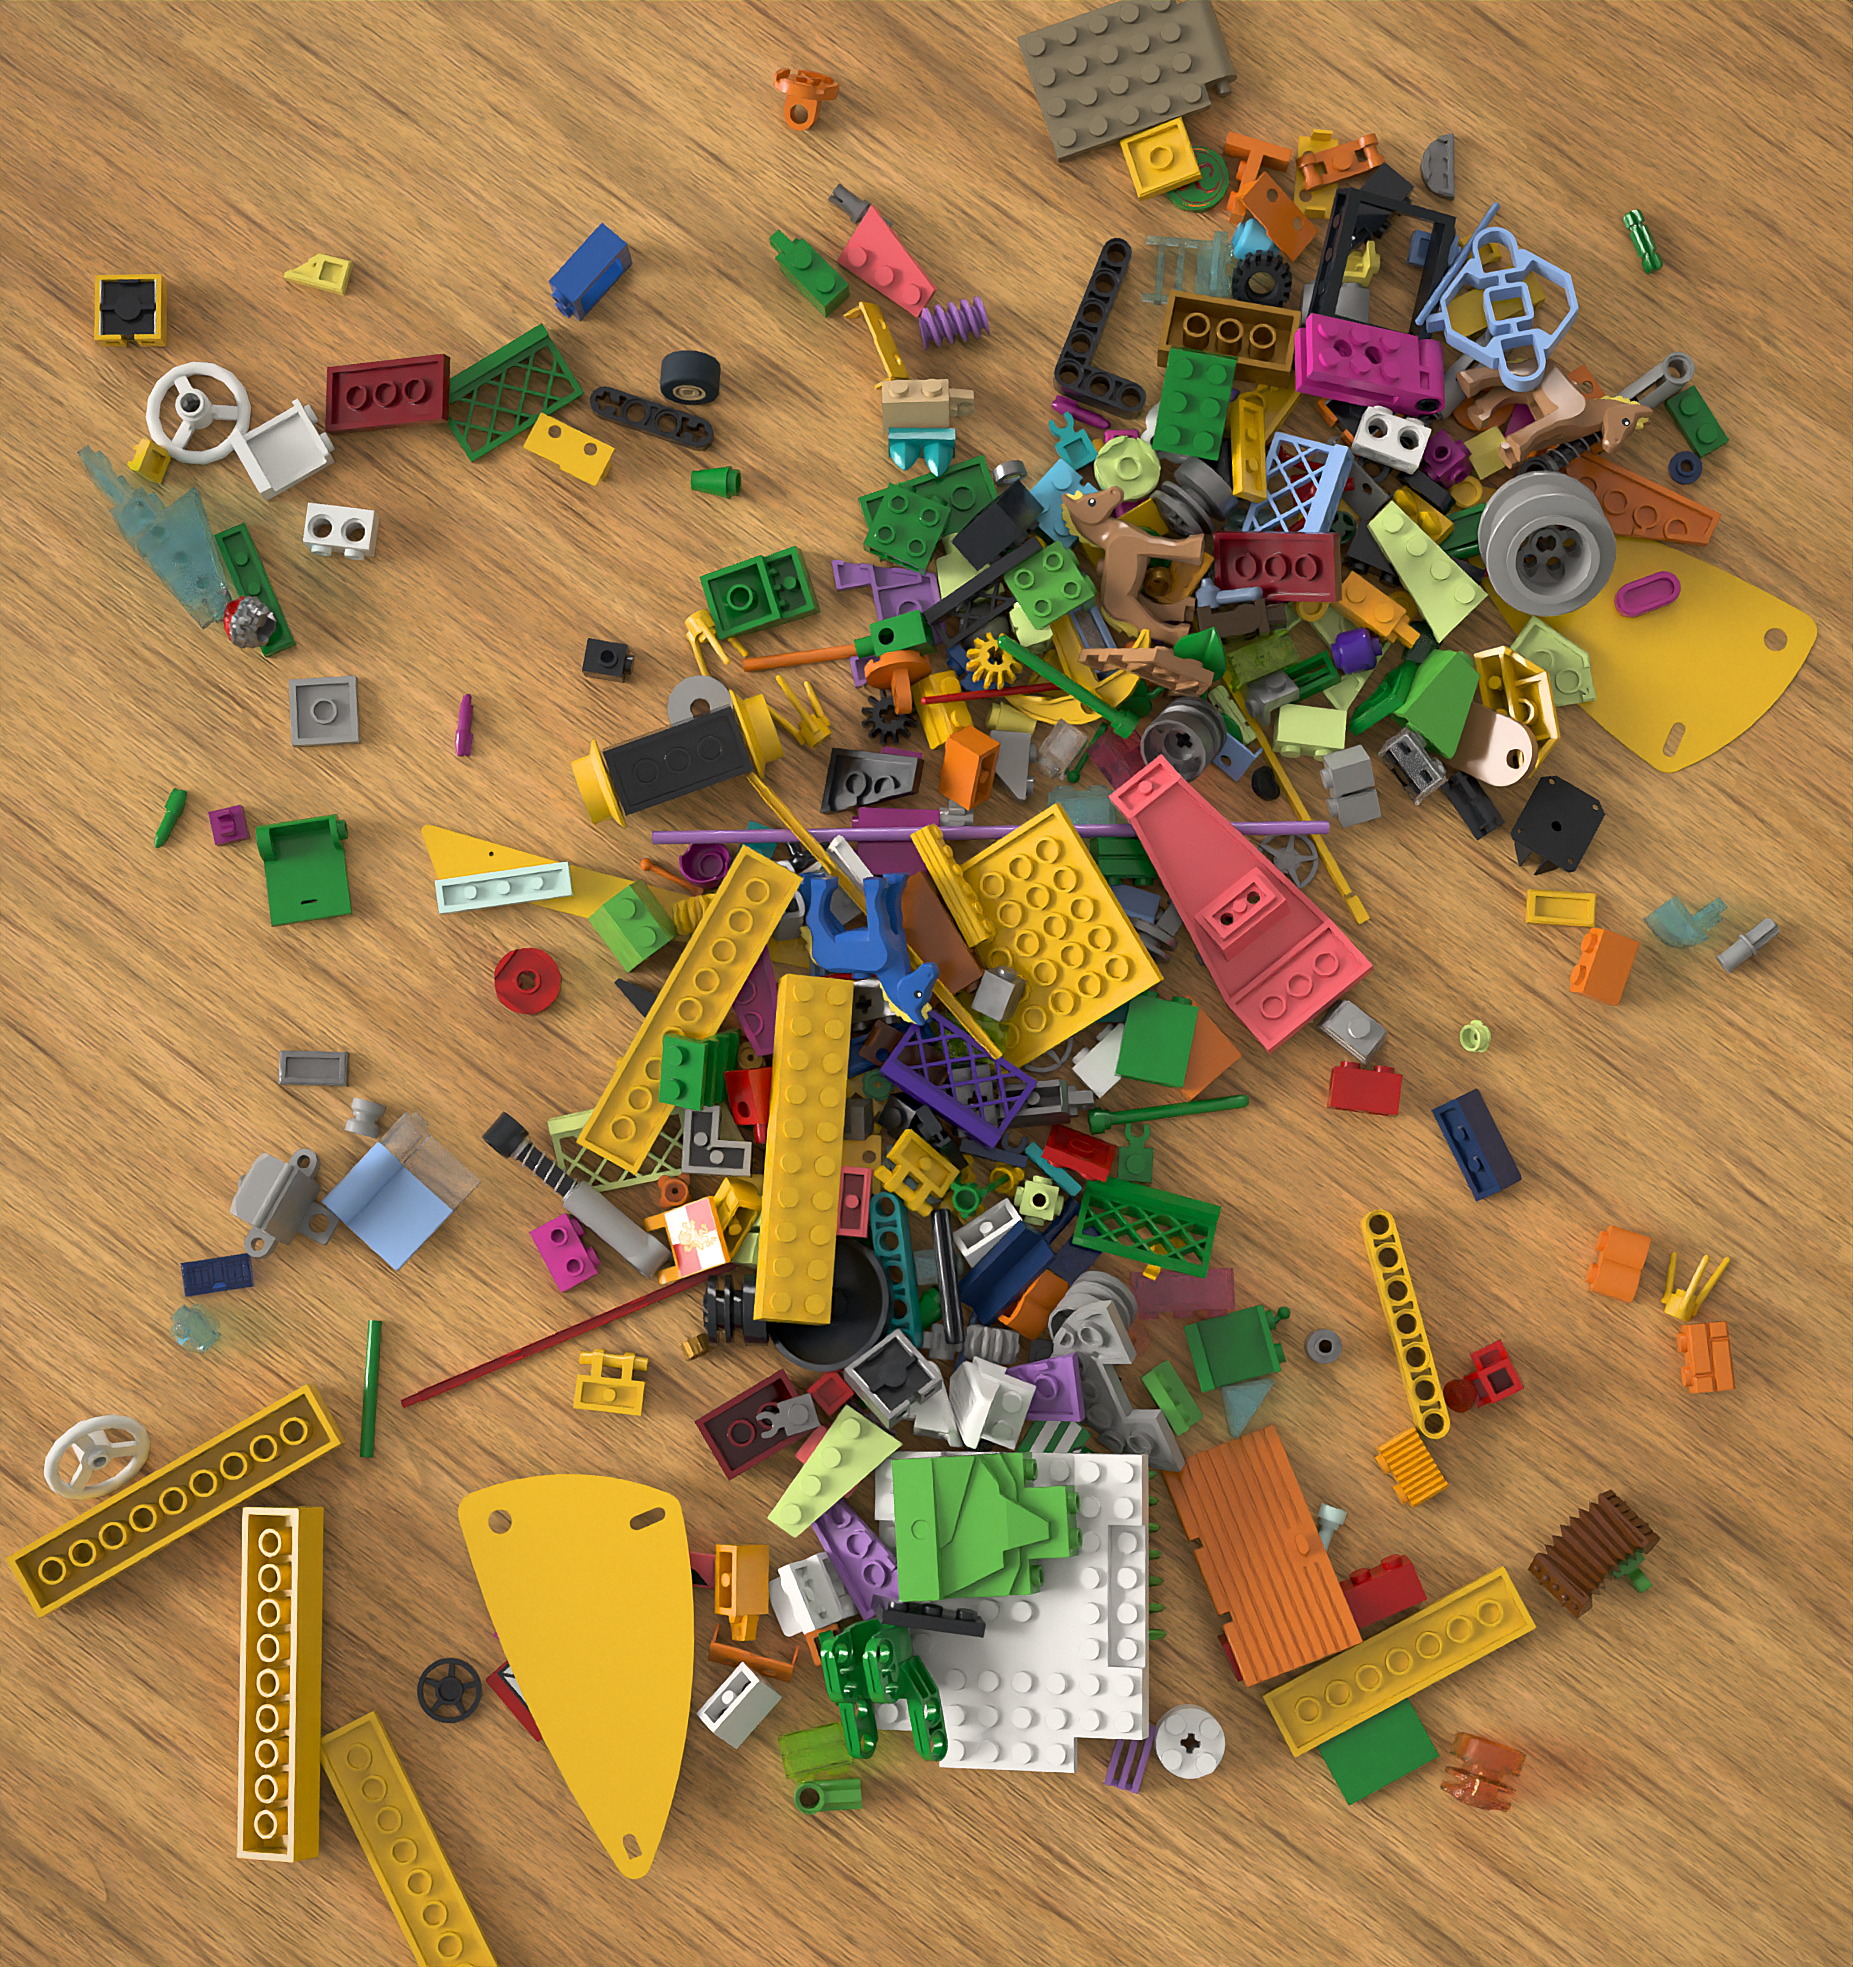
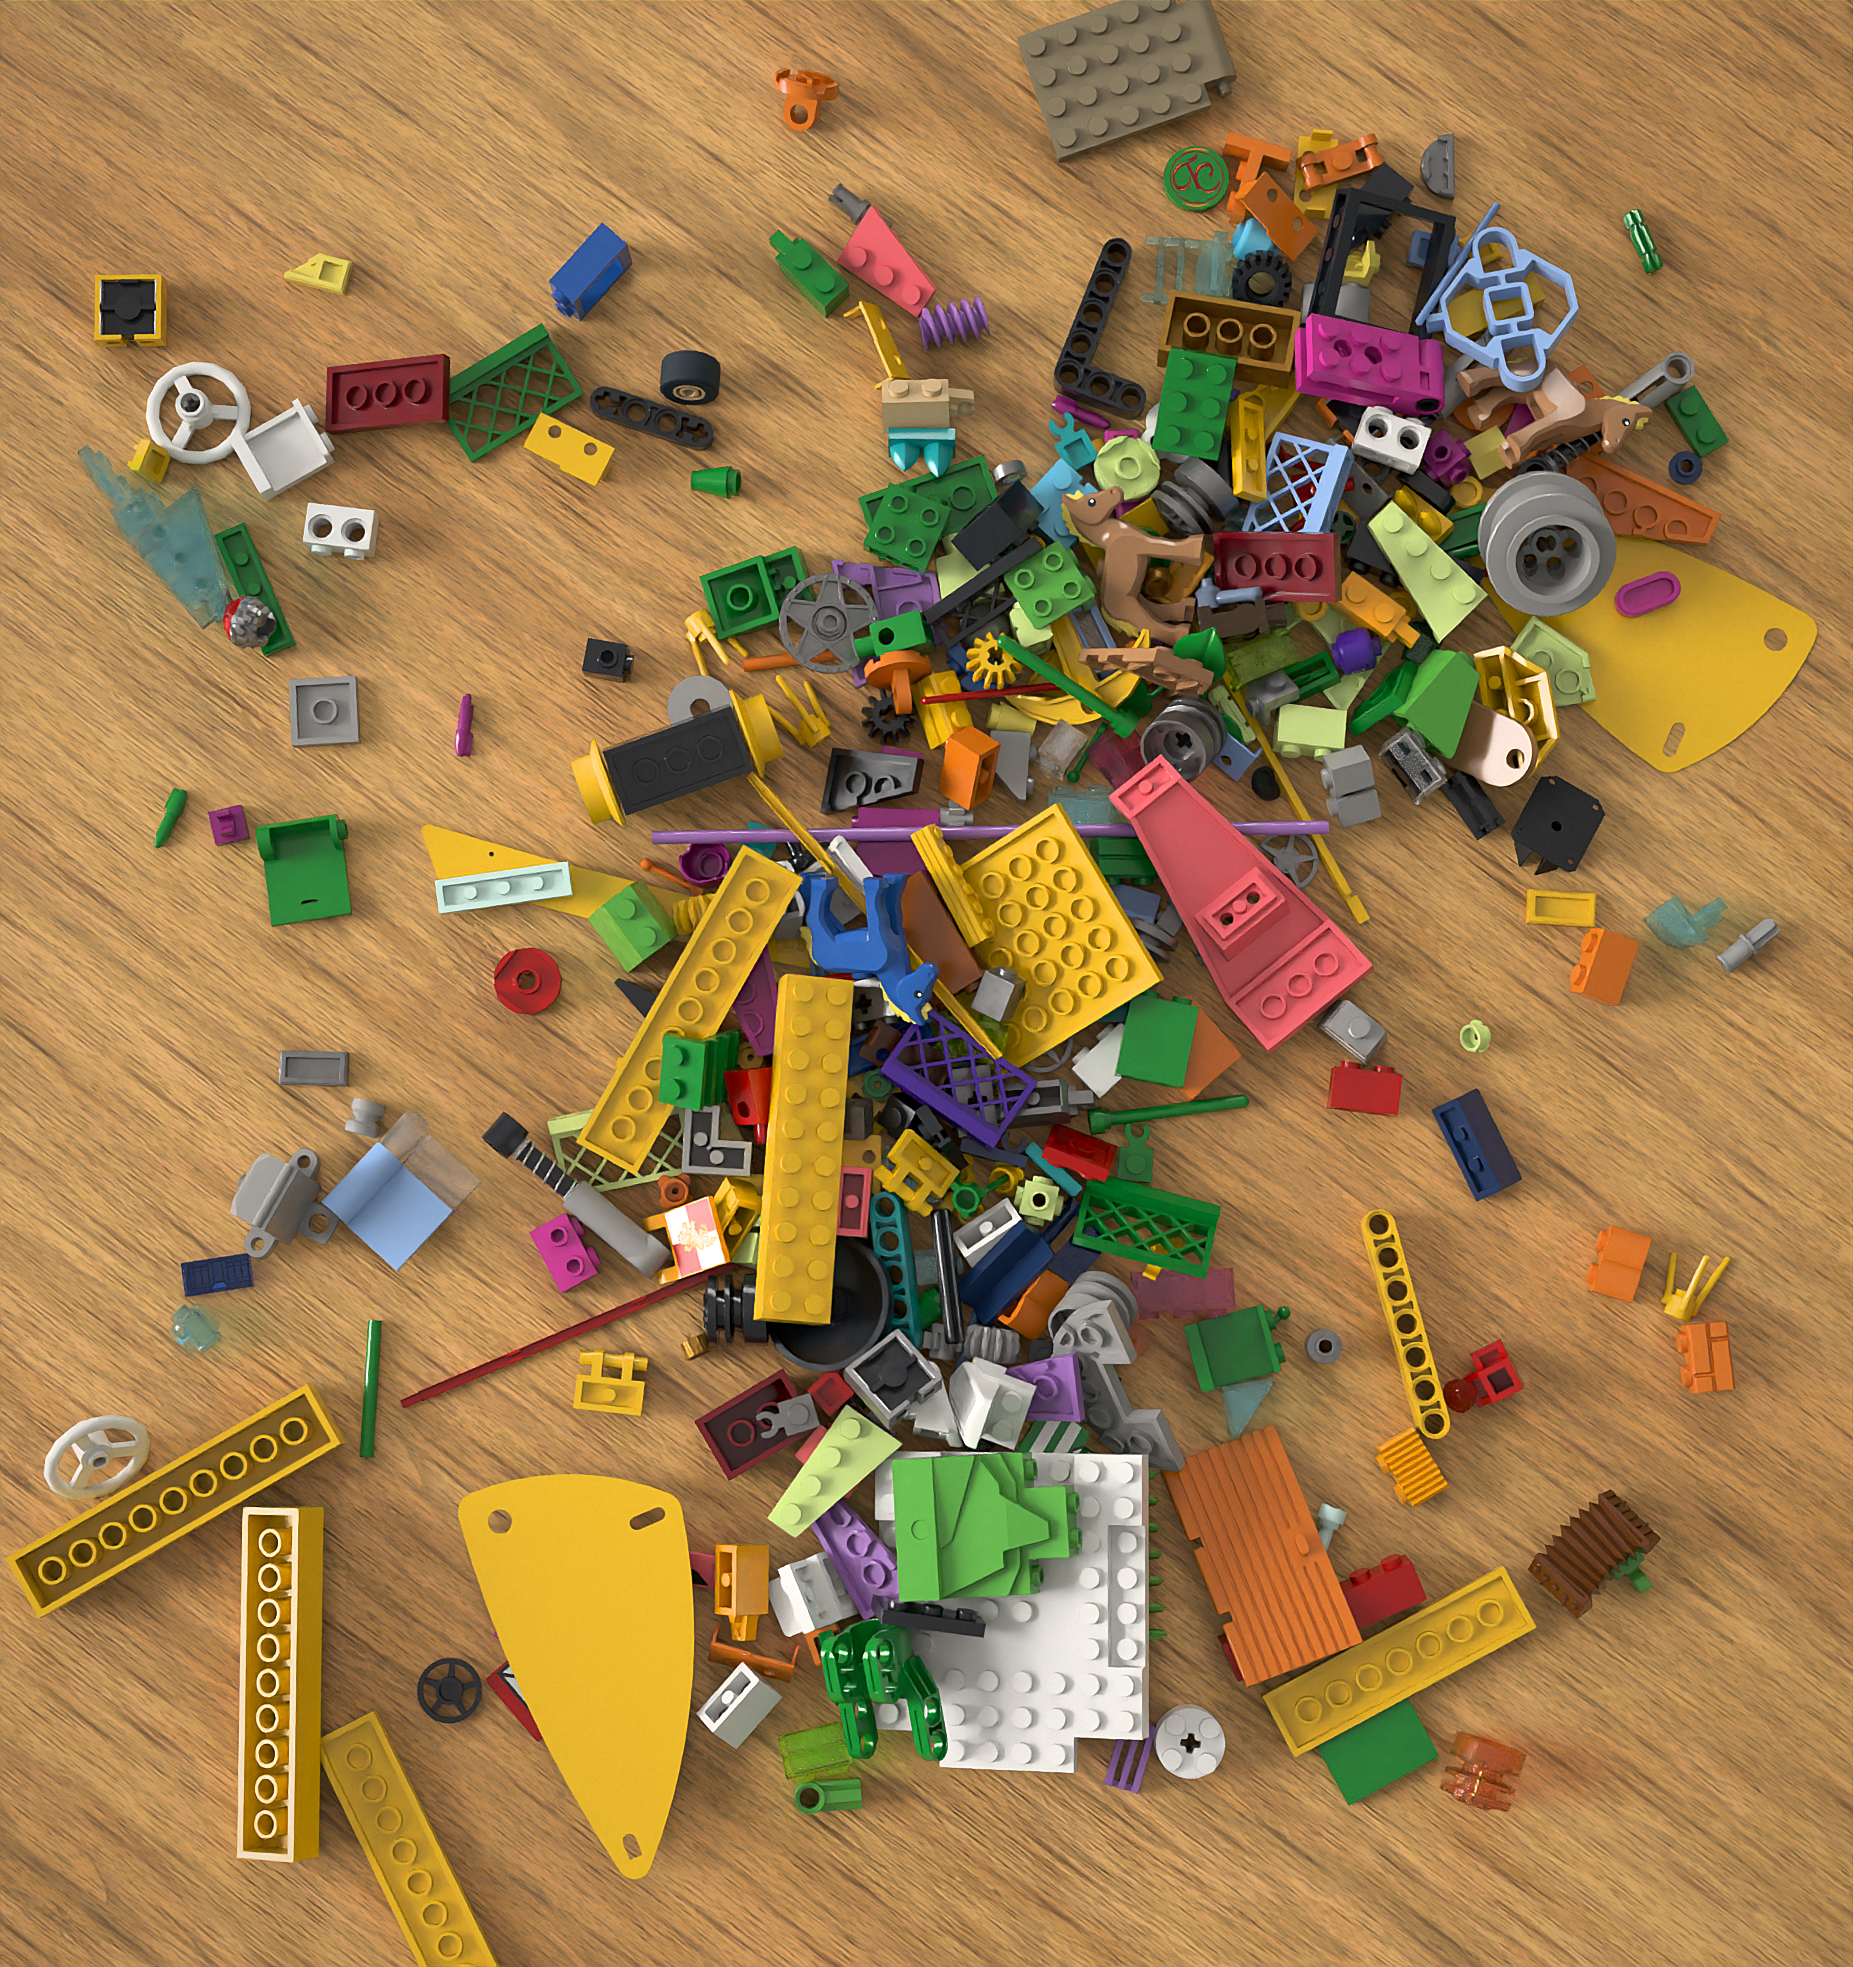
yellow tile [1119,117,1202,202] -> none
bright green bracket [1139,1360,1203,1436] -> none
none -> flat silver wheel [779,574,879,674]

